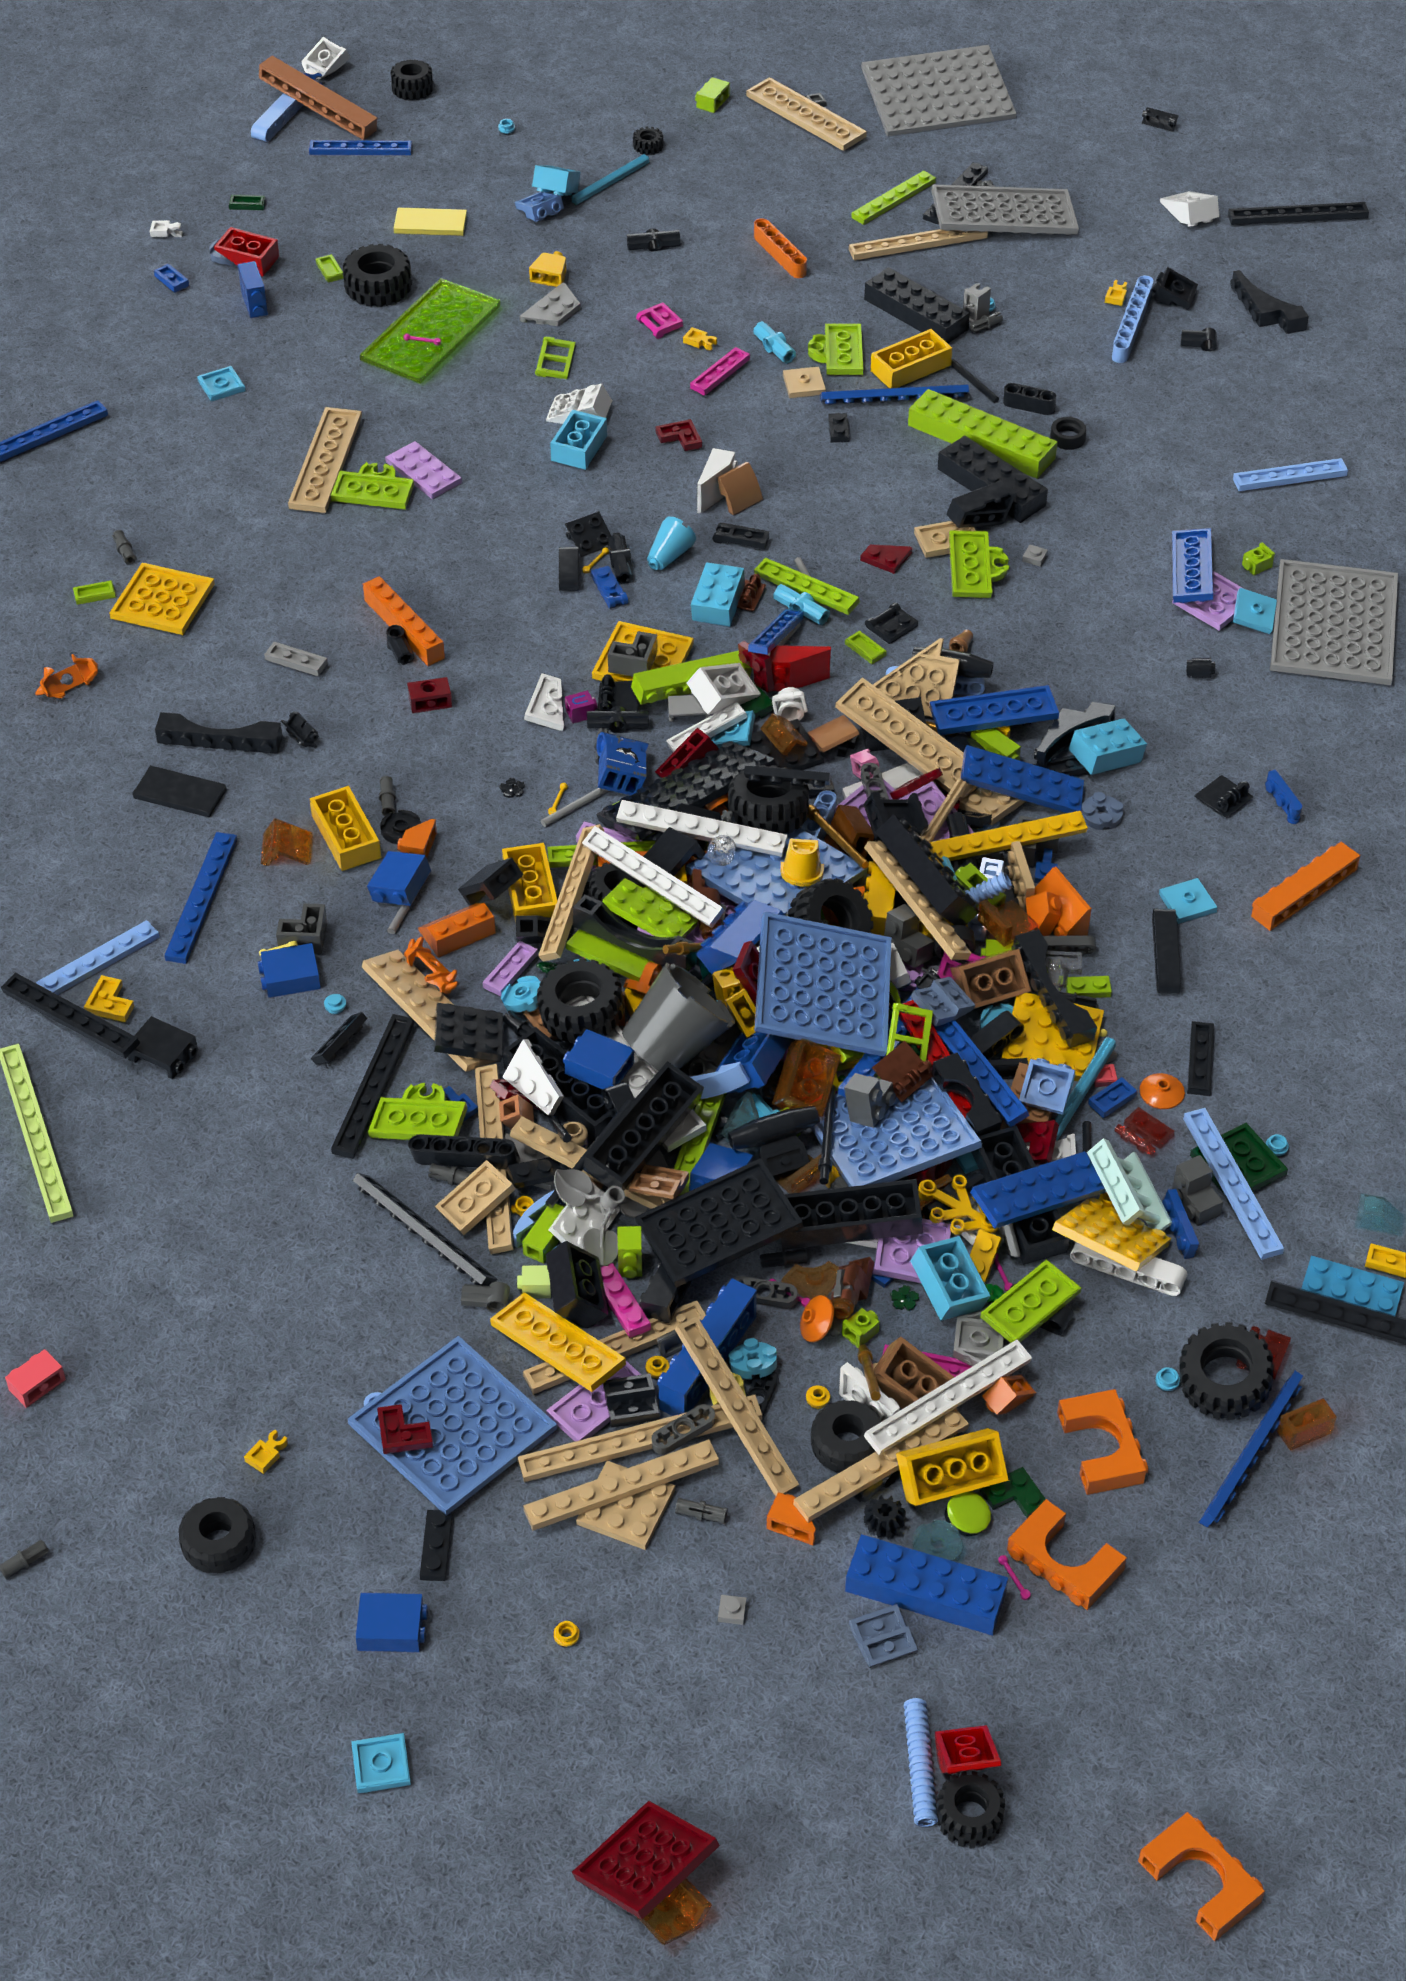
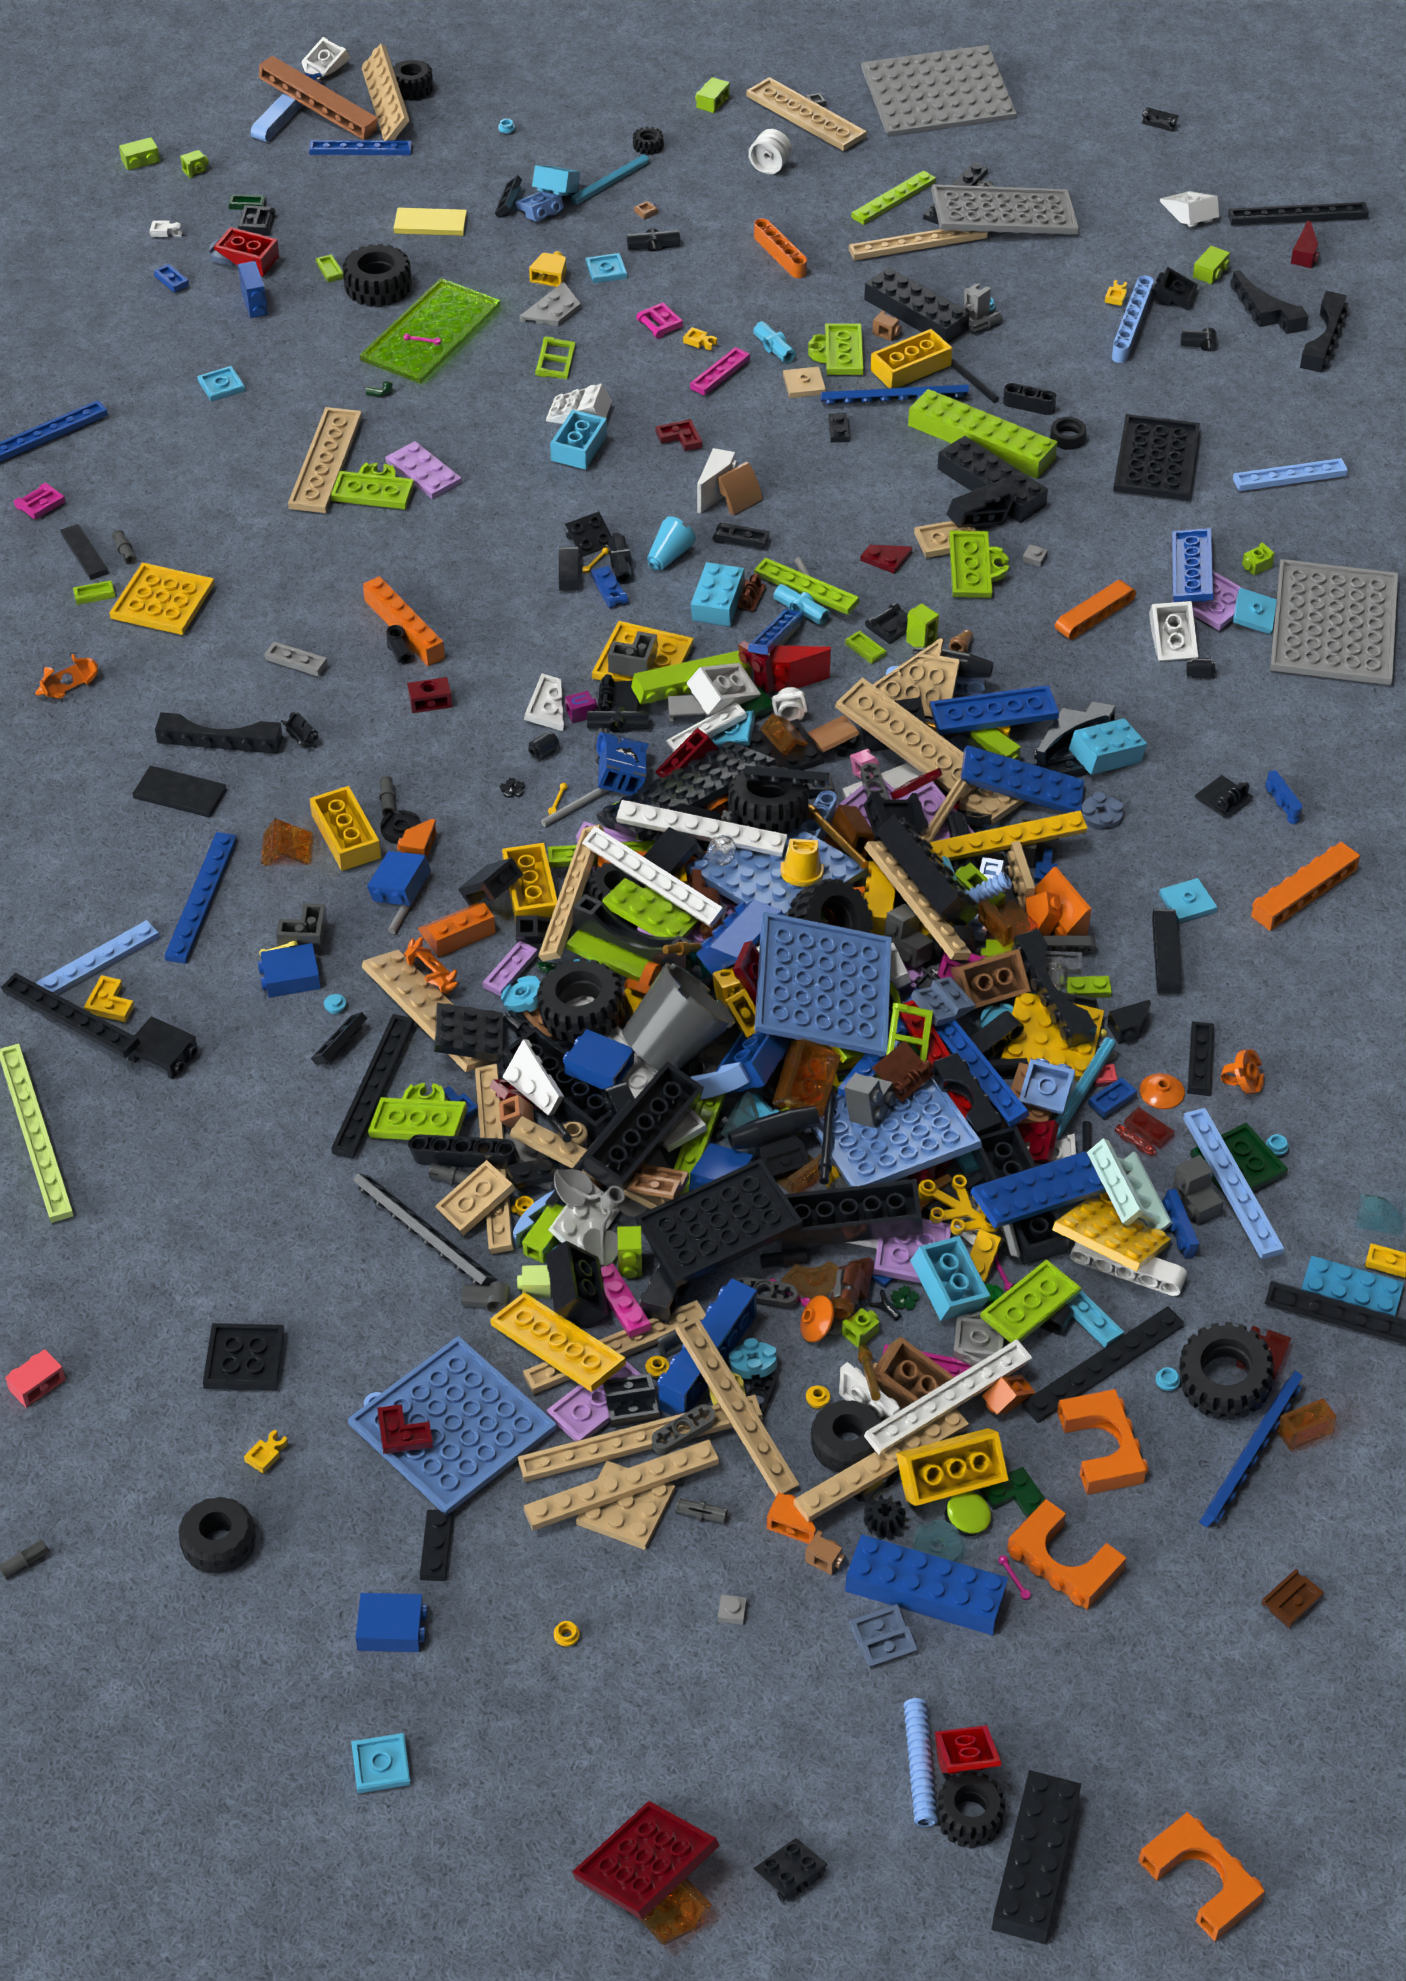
none -> dark pink plate [14,482,65,520]
none -> black tile [60,524,108,580]
none -> lime brick [119,137,160,170]
none -> lime brick [180,150,209,178]
none -> black plate [203,1323,285,1391]
none -> black plate [238,205,276,236]
none -> tan plate [362,43,410,141]
none -> dark green arm [366,381,393,397]
none -> black plate [494,175,523,218]
none -> black brick [528,732,559,760]
none -> medium azure tile [585,253,627,283]
none -> medium nougat tile [634,201,658,220]
none -> white wheel [749,129,792,174]
none -> black hinge [754,1838,828,1902]
none -> medium nougat brick [805,1530,846,1576]
none -> black bar [870,1289,902,1321]
none -> medium nougat brick [872,311,902,341]
none -> lime brick [906,603,939,647]
none -> black brick [991,1770,1082,1944]
none -> black plate [1022,1306,1184,1423]
none -> orange beam [1055,580,1136,640]
none -> medium azure plate [1060,1270,1124,1348]
none -> black slope [1107,1000,1151,1044]
none -> black plate [1113,414,1200,501]
none -> white slope [1149,601,1198,662]
none -> lime brick [1193,246,1230,284]
none -> orange tile [1220,1049,1264,1094]
none -> reddish brown plate [1261,1569,1324,1628]
none -> dark red slope [1291,220,1320,268]
none -> black arch [1300,291,1349,373]

